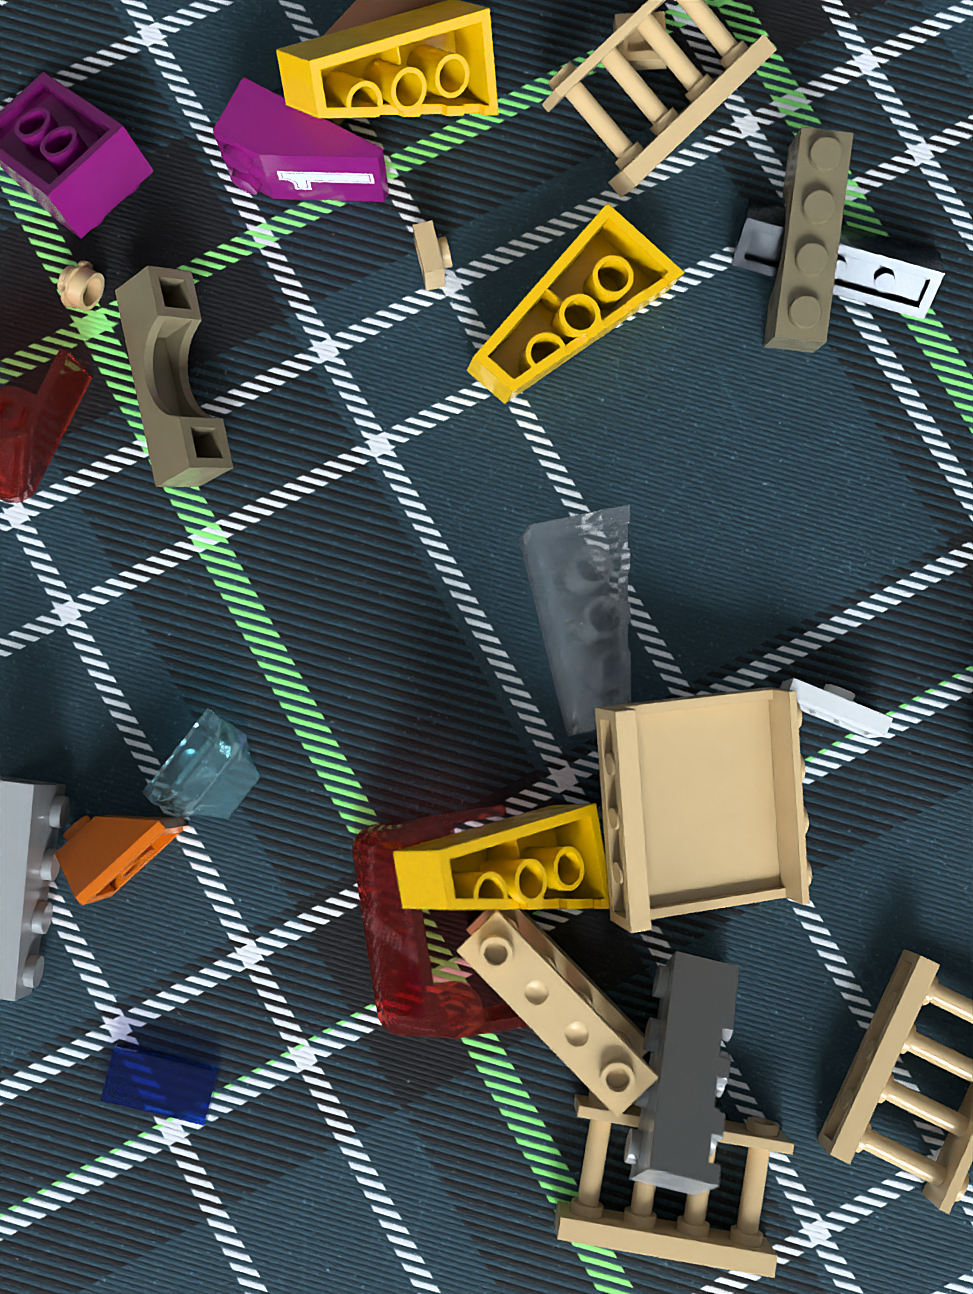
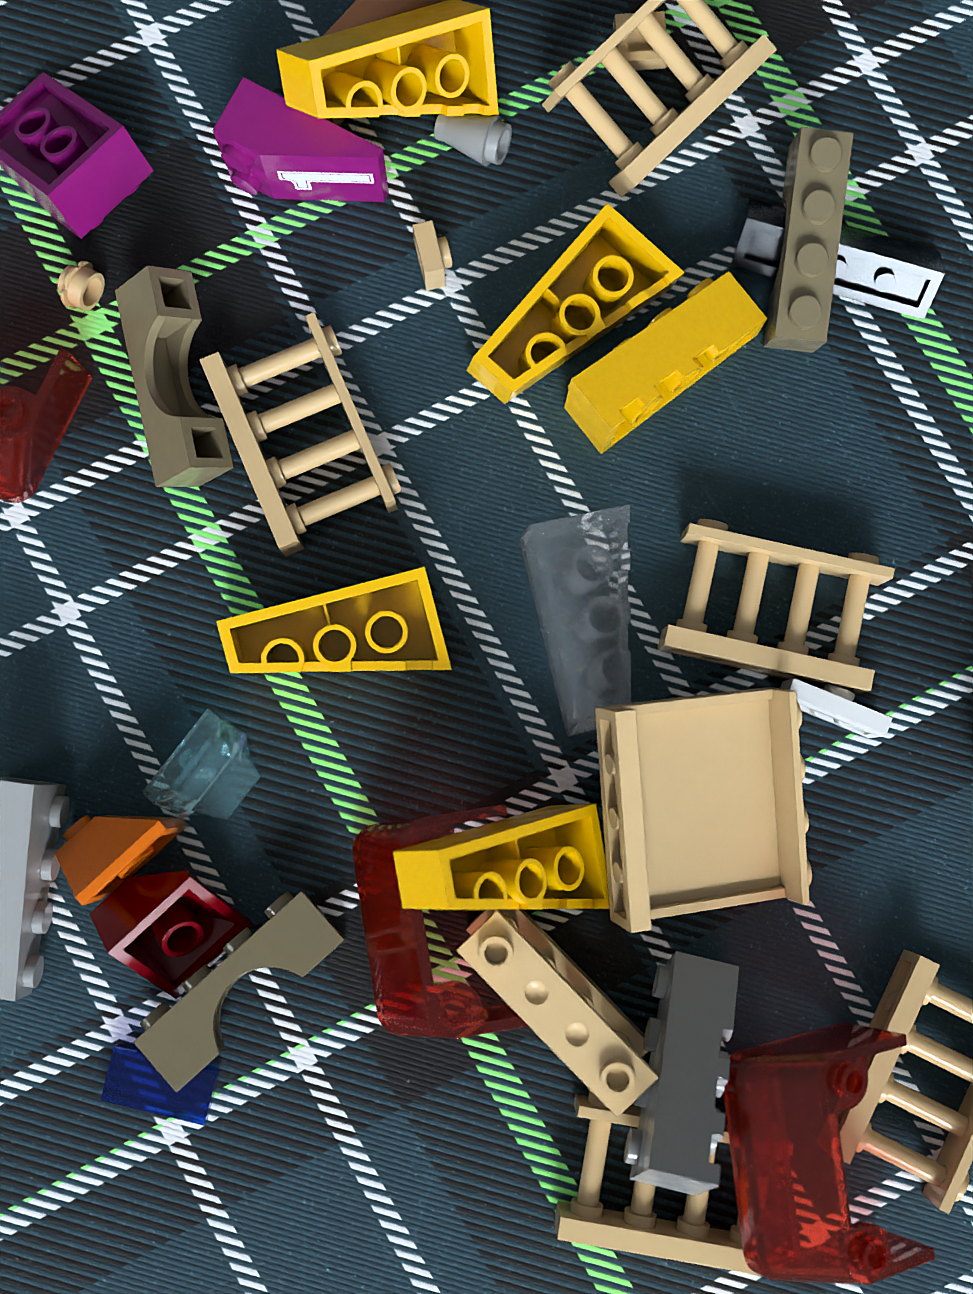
none -> dark red slope [89,870,254,999]
none -> dark tan arch [134,891,346,1093]
none -> tan fence [199,312,402,556]
none -> yellow wedge [216,567,452,673]
none -> light grey cone [434,113,512,166]
none -> yellow wedge [564,271,768,454]
none -> tan fence [657,519,895,694]
none -> clear red windscreen [723,1022,935,1285]

